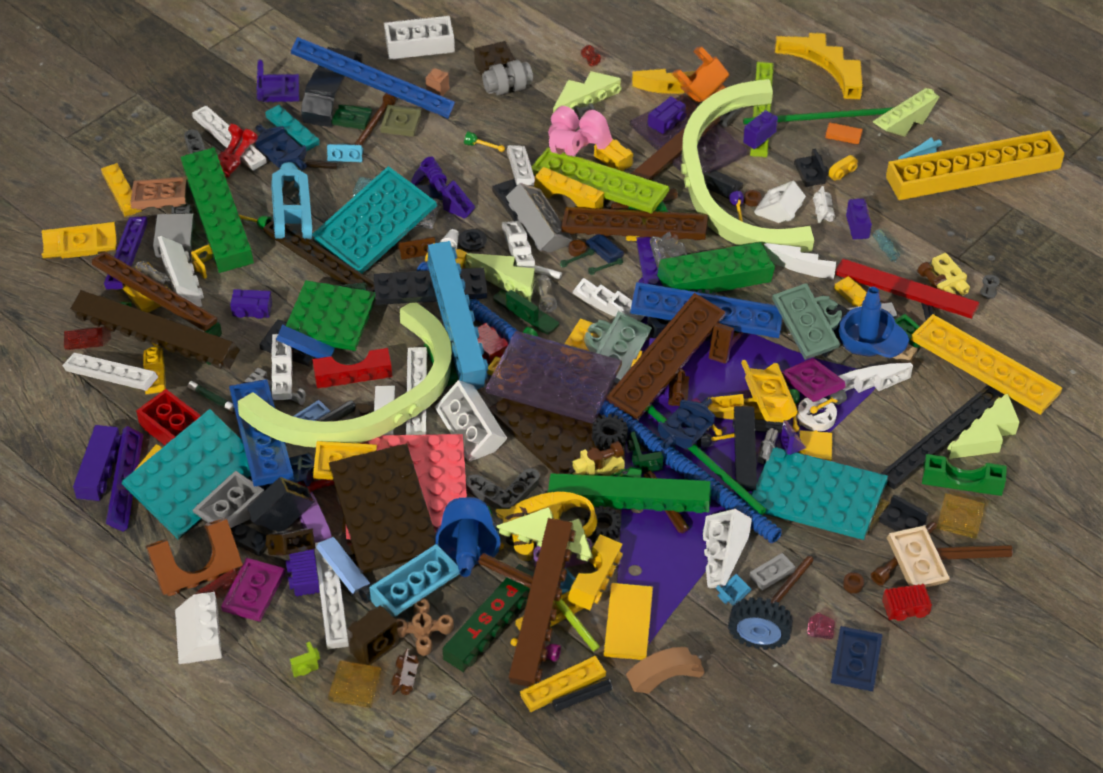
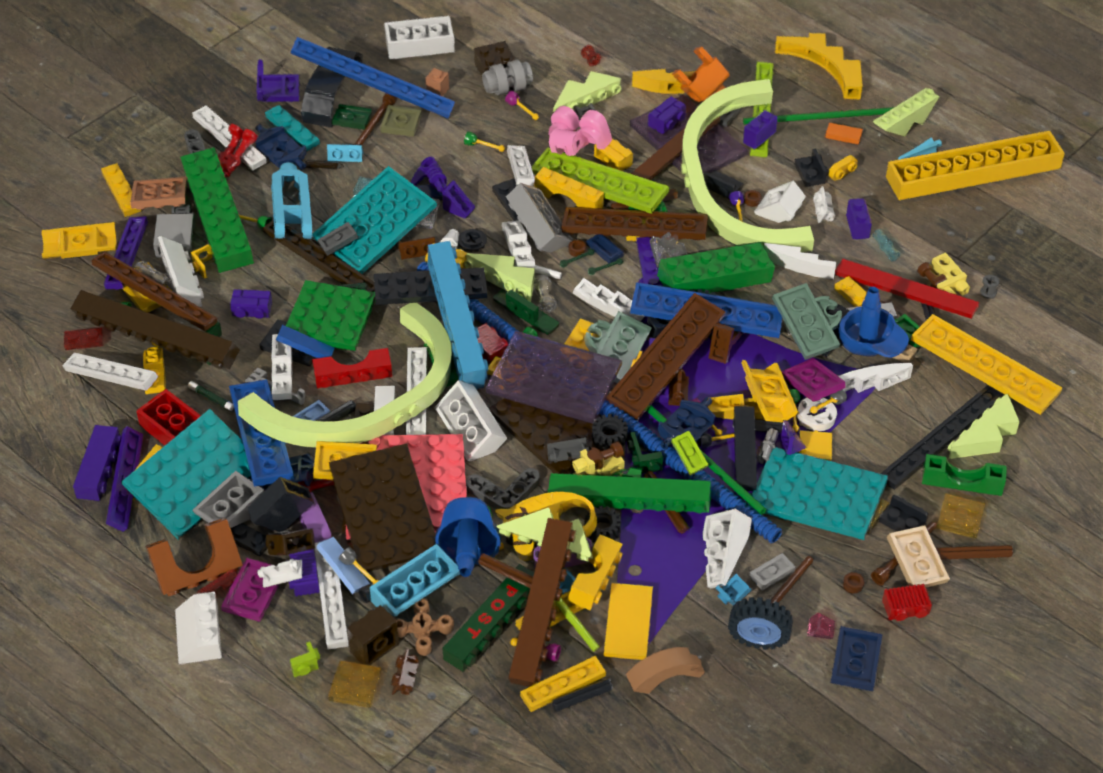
none -> white hinge [258,559,302,588]
none -> dark grey plate [318,222,358,256]
none -> dark grey hinge [338,547,379,585]
none -> hinge [505,91,539,120]
none -> dark grey hinge [547,438,589,463]
none -> lime plate [671,431,708,476]

